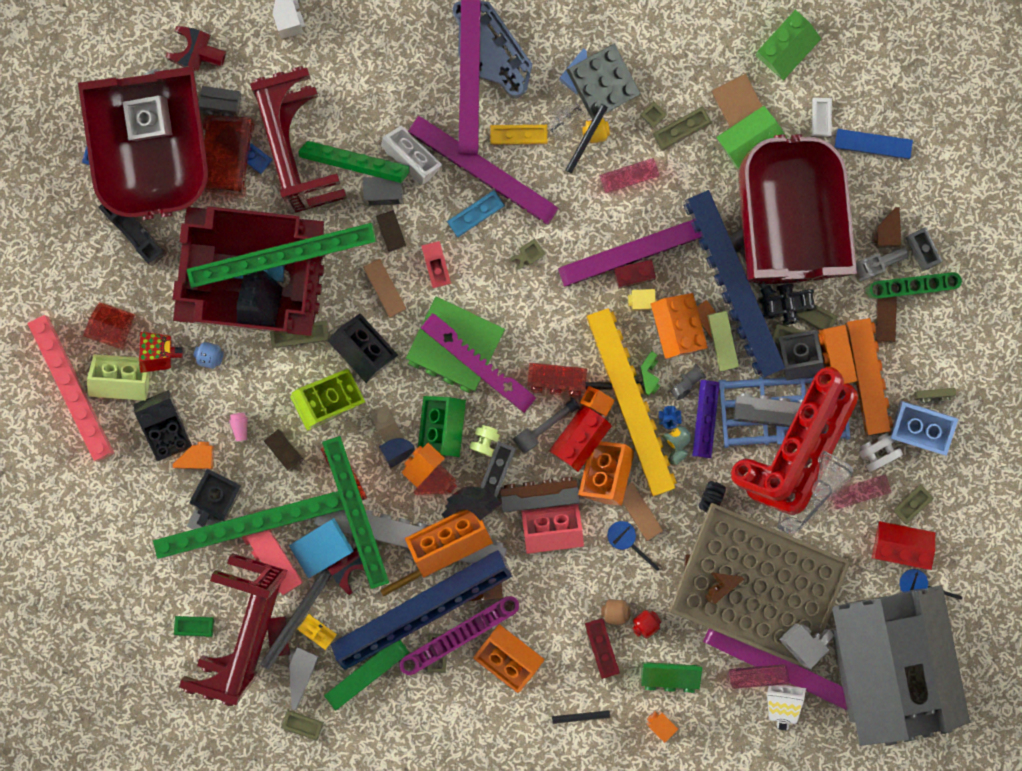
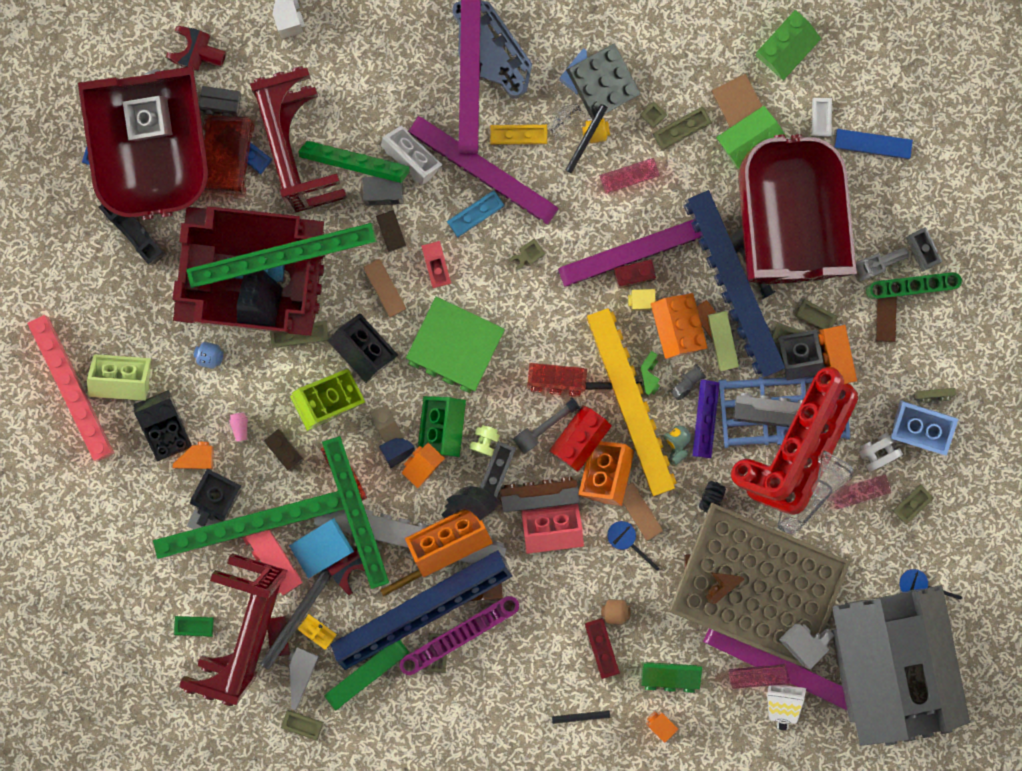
clear red slope [83,302,135,350] -> none
red torso [139,332,183,373] -> none
clear red slope [413,464,457,496] -> none
magenta gear [420,313,537,413] -> none
orange slope [473,624,545,693] -> none
orange brick [580,386,615,417] -> none
red head [632,610,661,639] -> none
blue gear [659,406,682,429] -> none
black axle [759,284,817,325] -> none
orange brick [845,318,893,436] -> none
red slope [871,521,936,570] -> none
reddish brown slope [872,207,901,248] -> none

